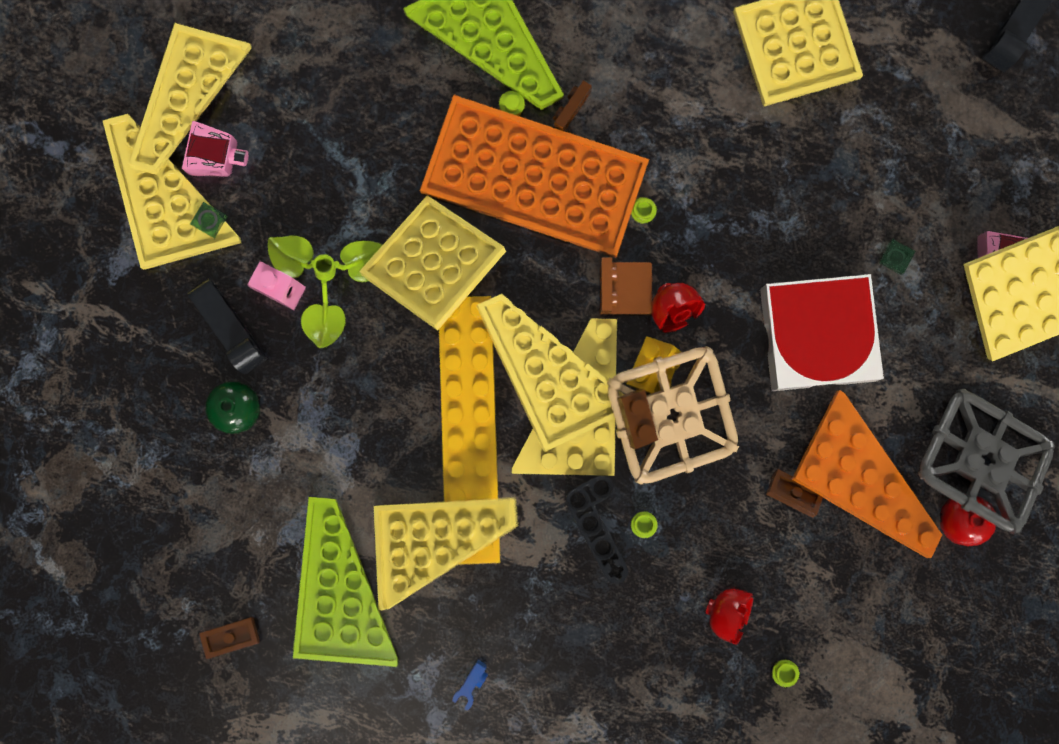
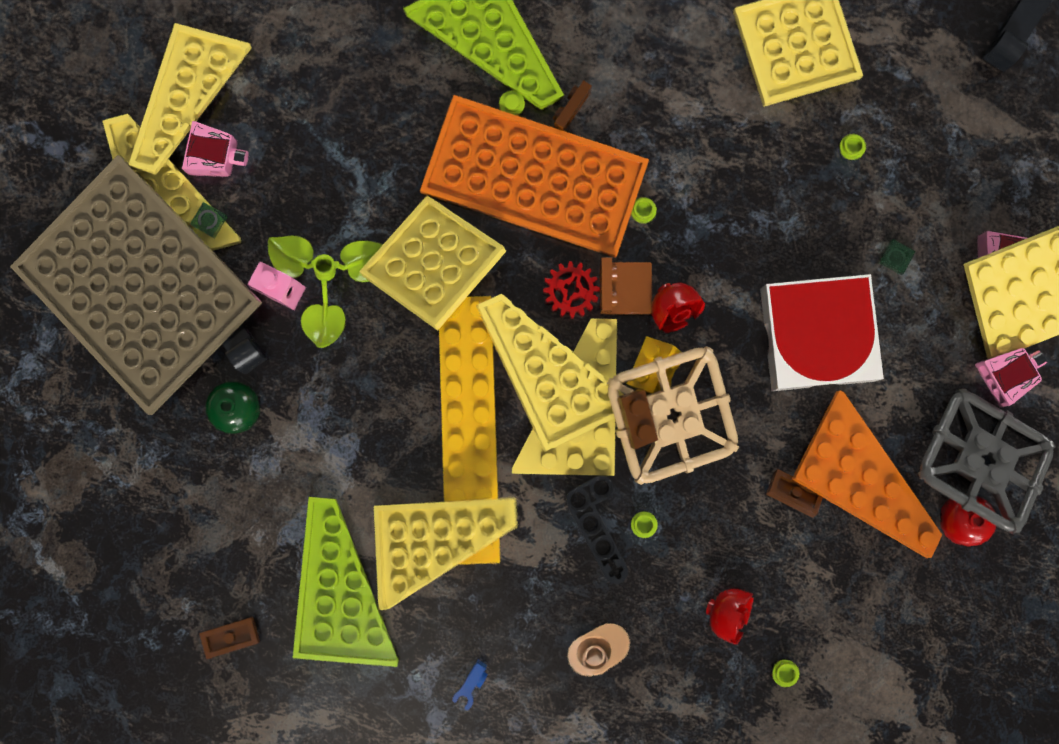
none -> dark tan plate [10,155,262,415]
none -> red gear [543,261,600,319]
none -> light nougat piece [568,624,630,676]
none -> lime plate [839,134,866,160]
none -> torso [975,348,1047,407]

